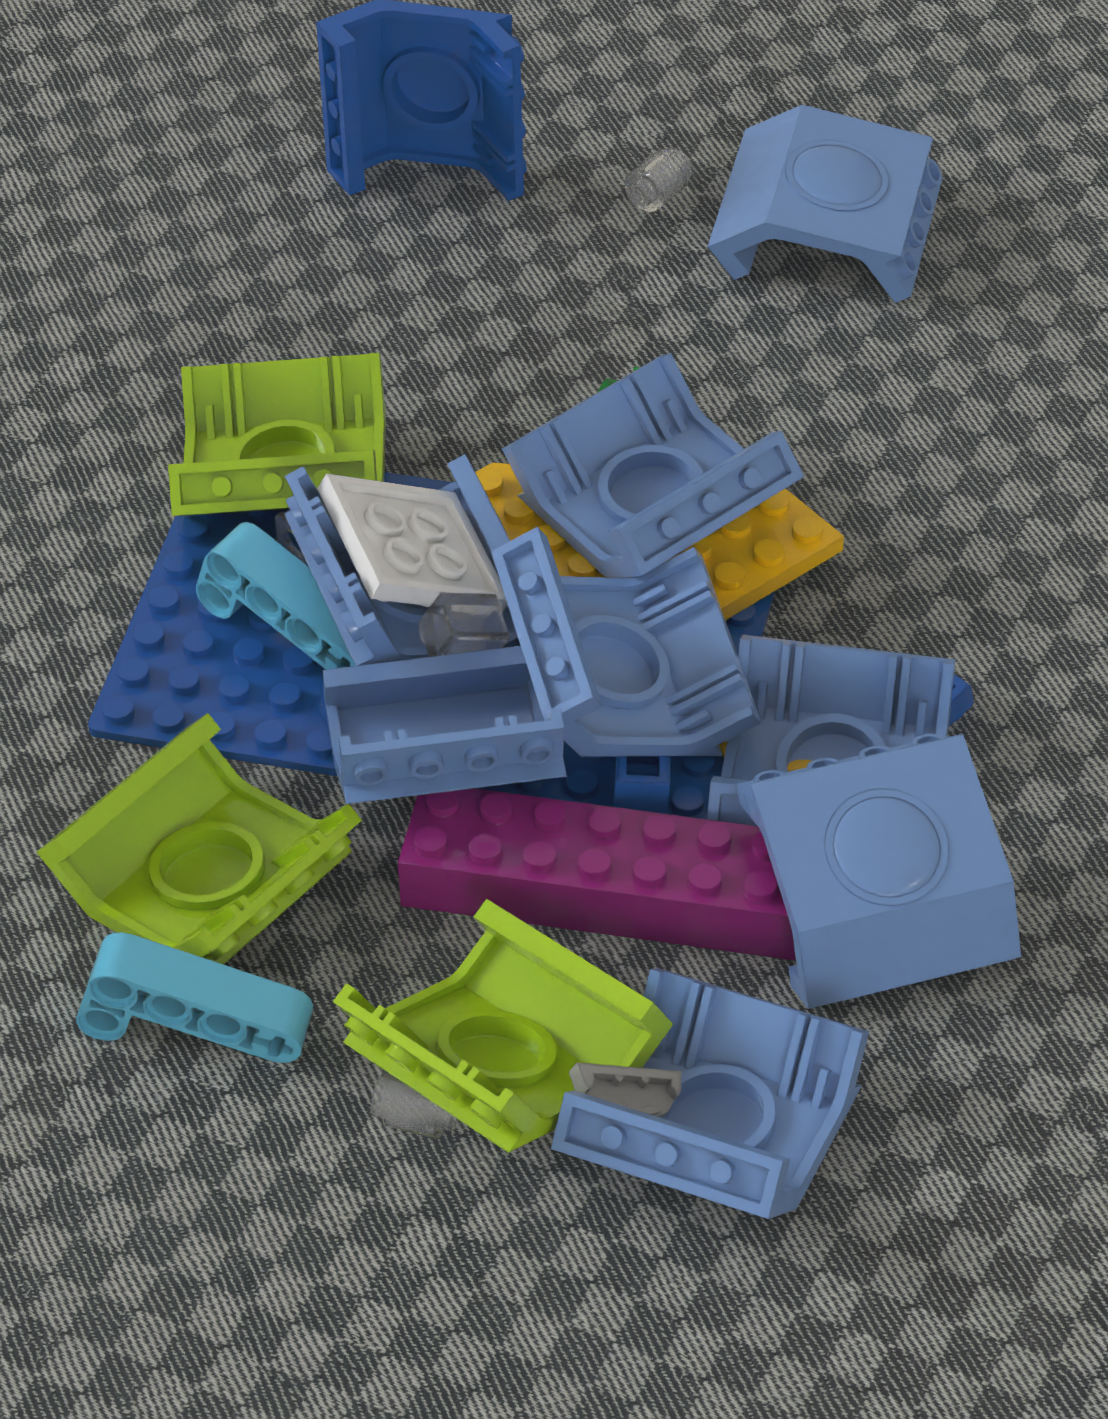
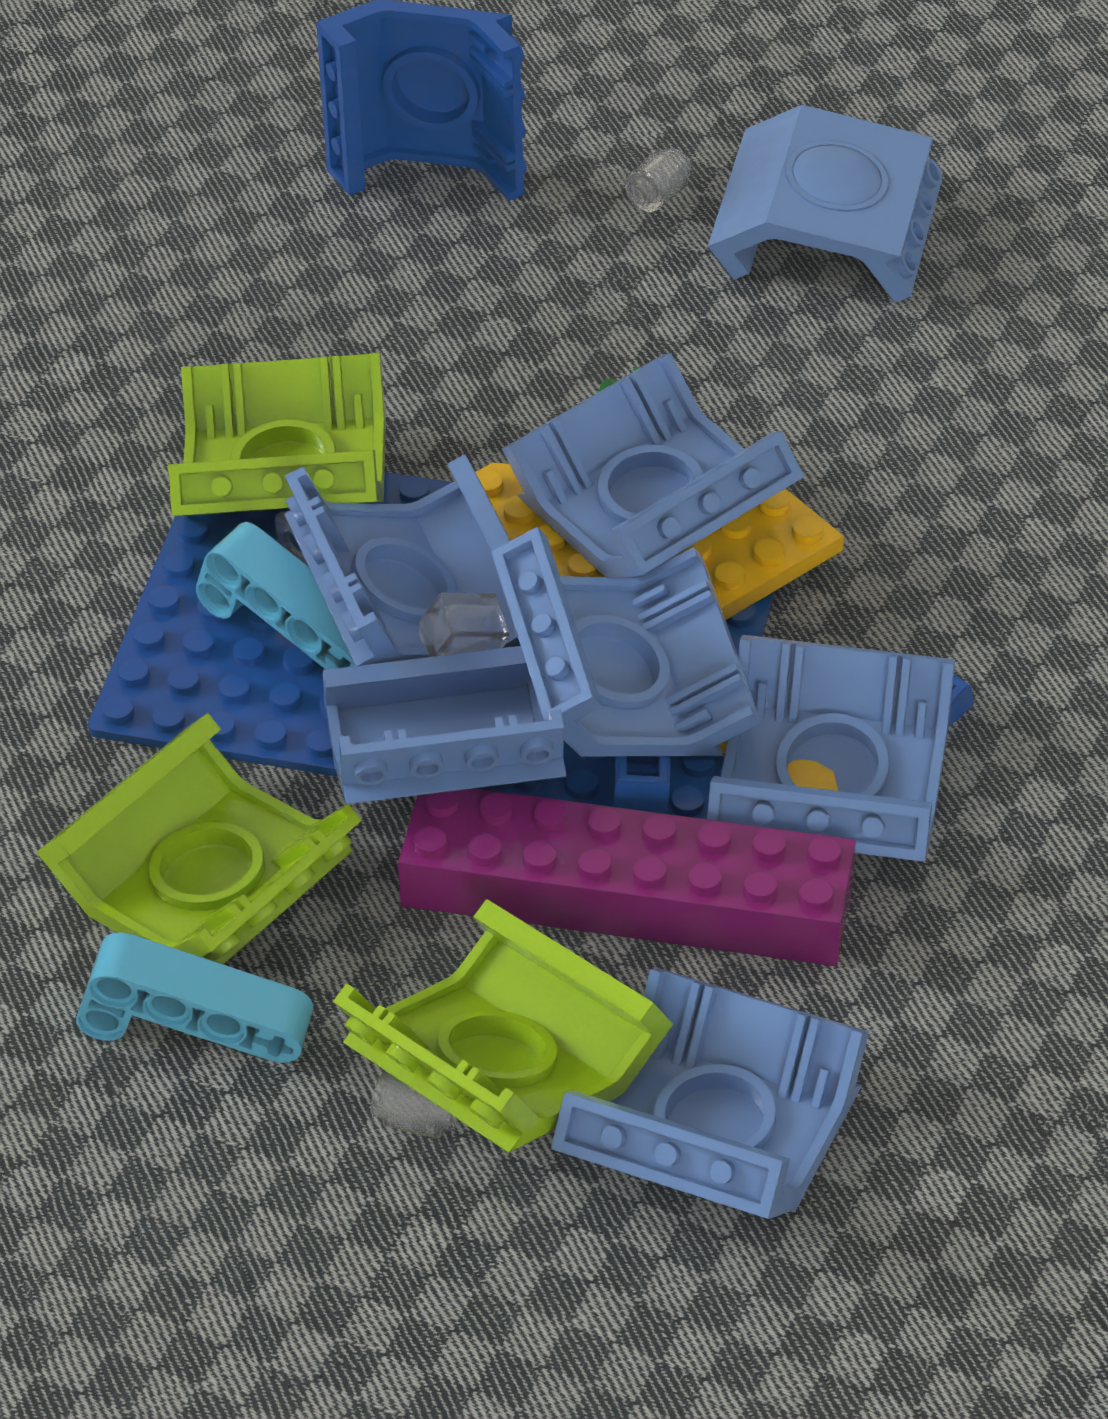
white plate [317,474,508,615] -> none
light grey plate [569,1063,682,1118] -> none
medium blue panel [737,734,1021,1009] -> none

